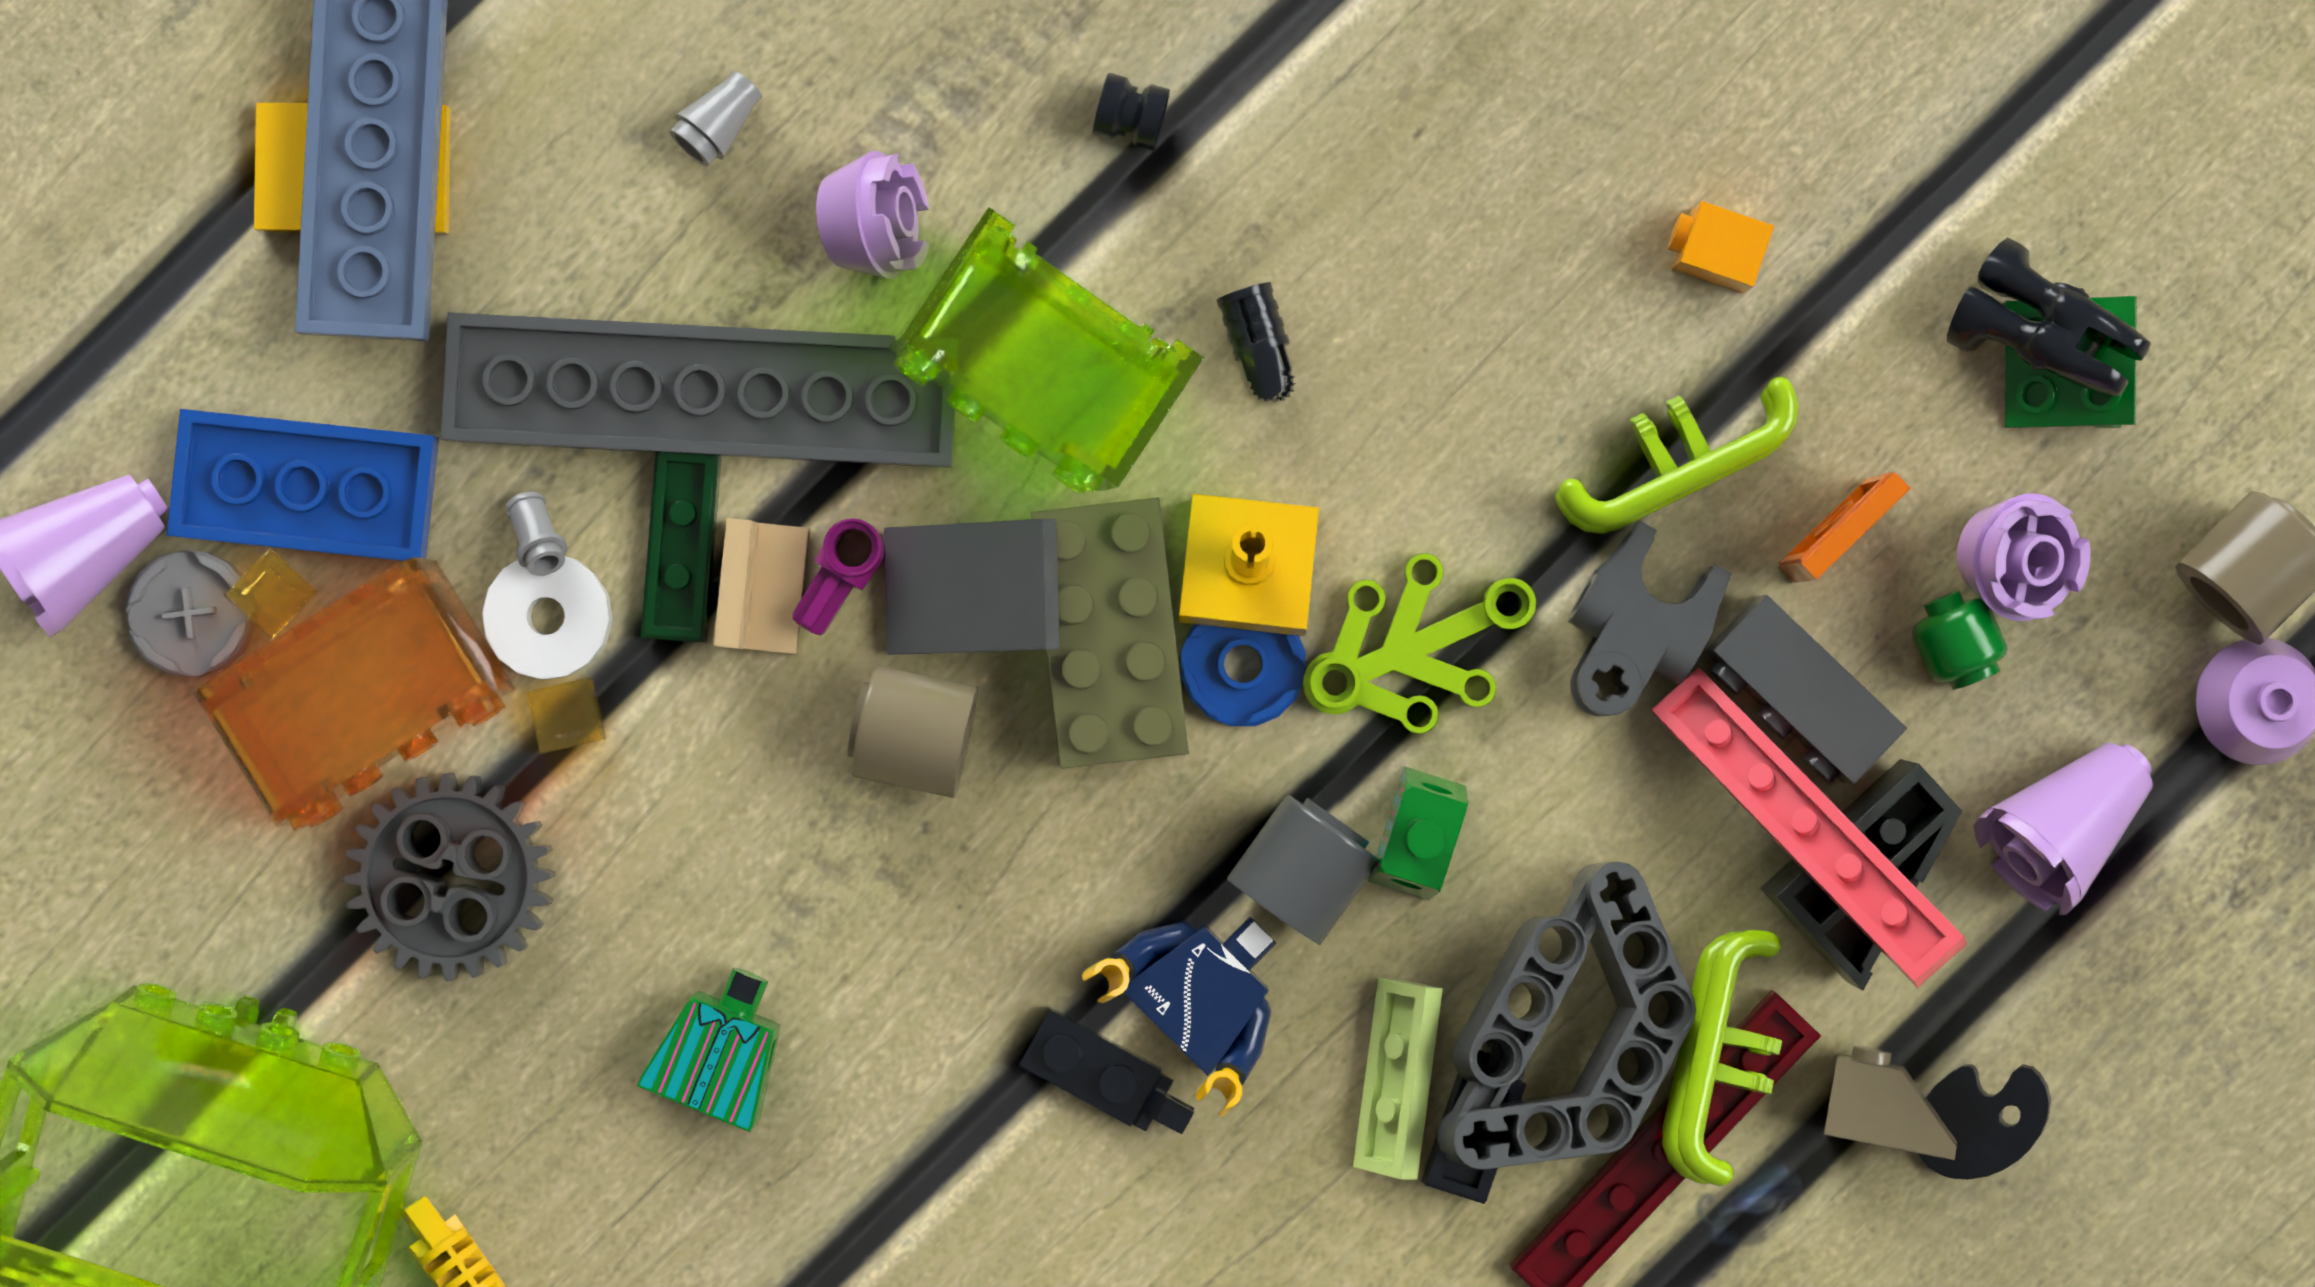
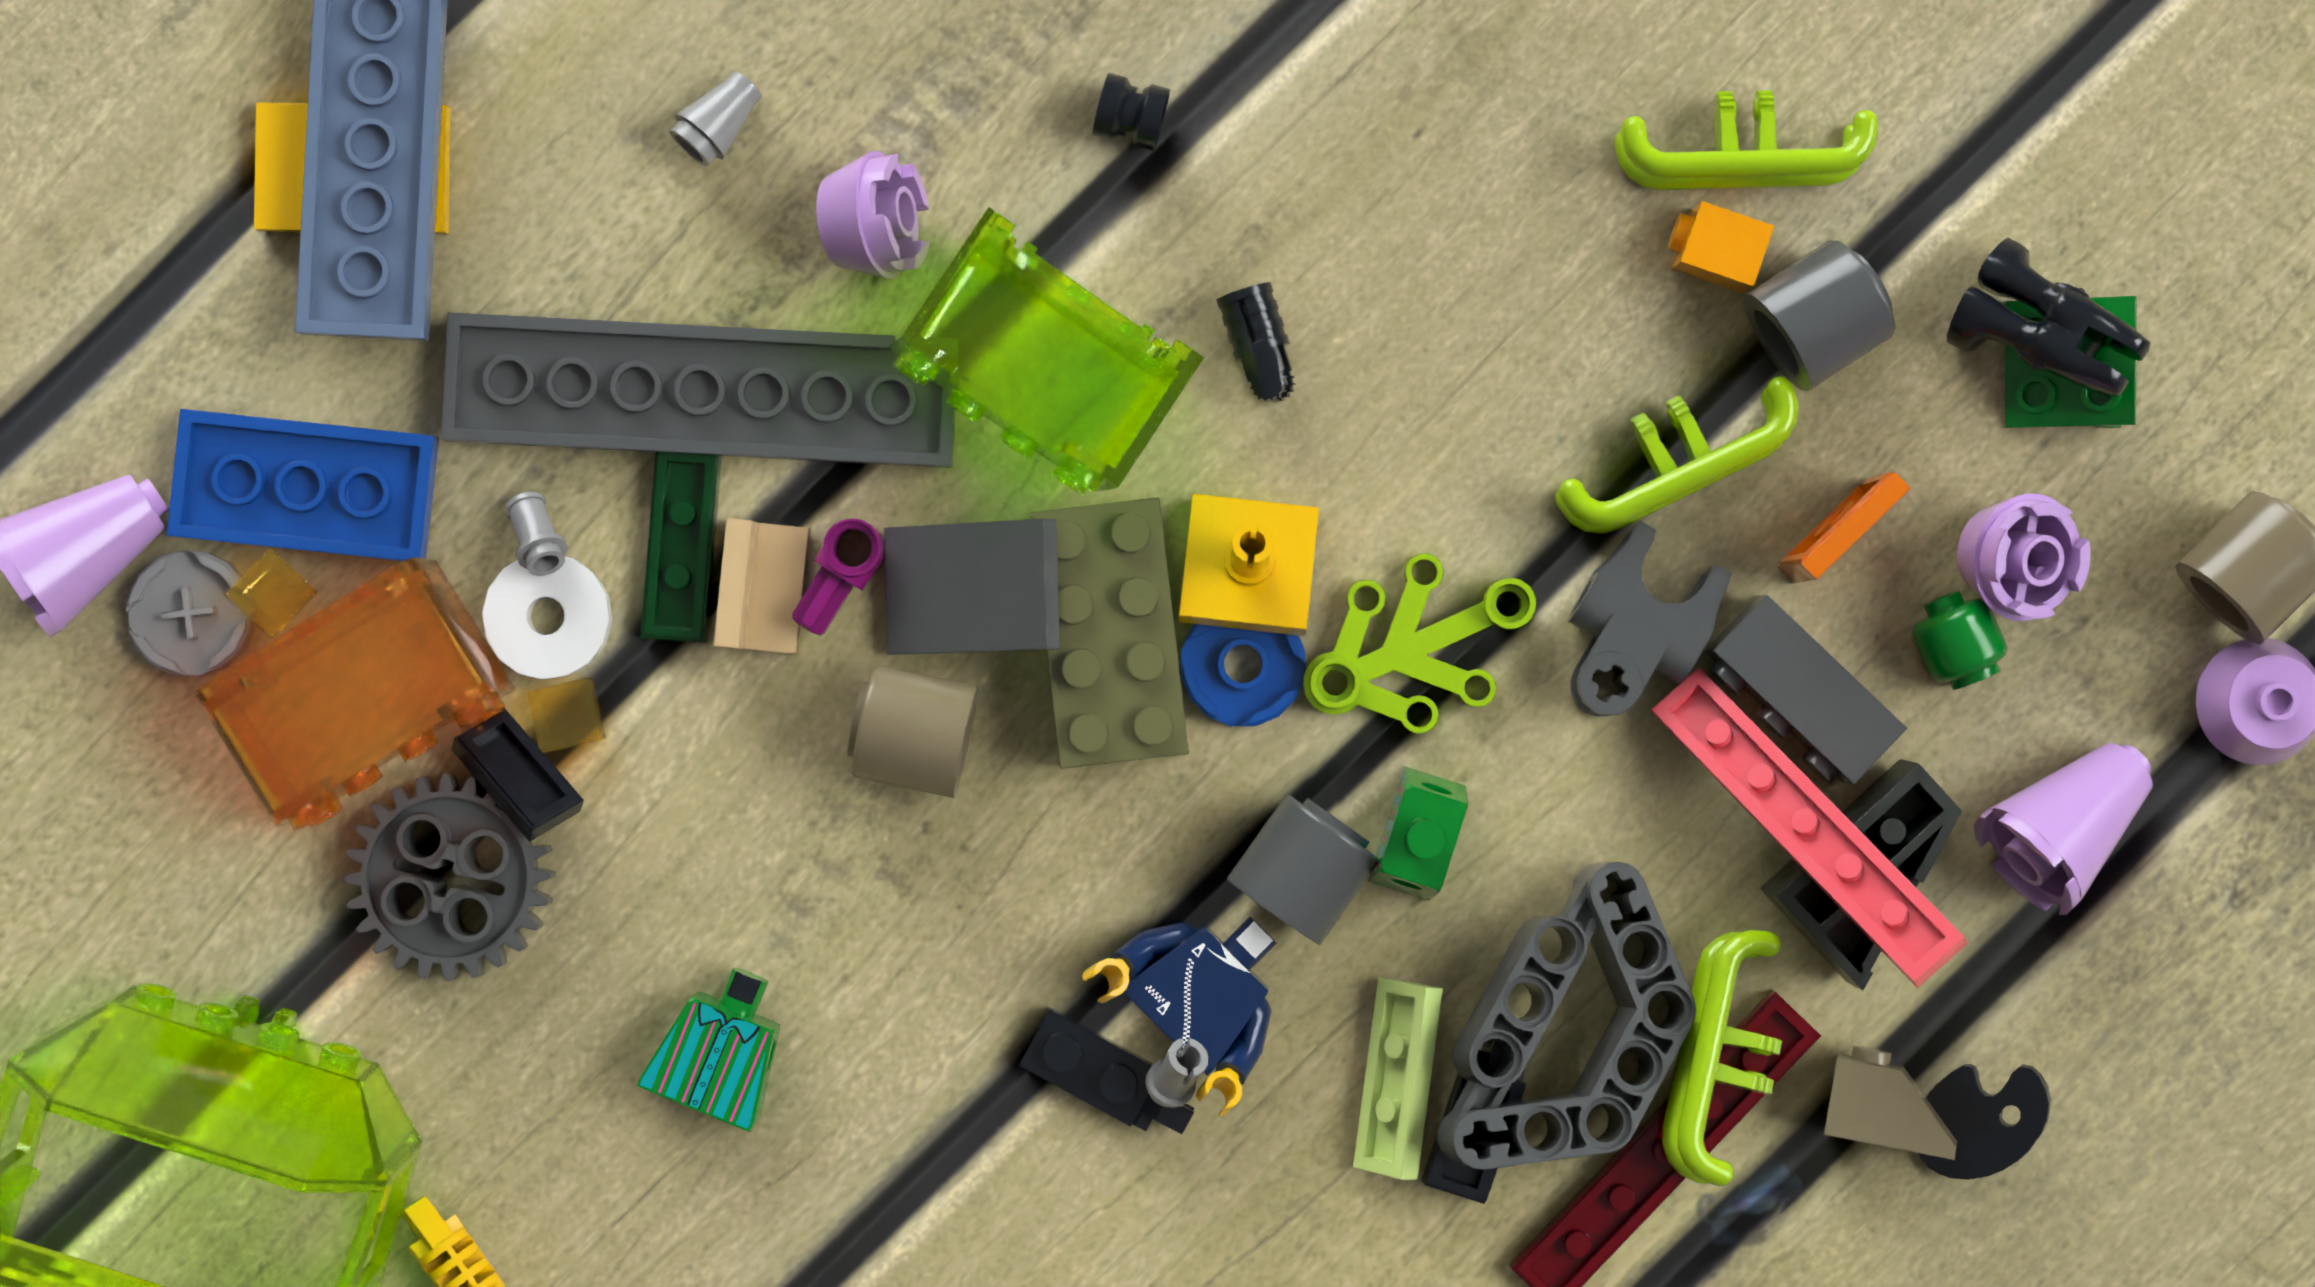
none -> black tile [451,709,584,842]
none -> light grey pin [1145,1038,1209,1108]
none -> lime piece [1614,90,1878,190]
none -> dark grey piece [1743,240,1896,391]

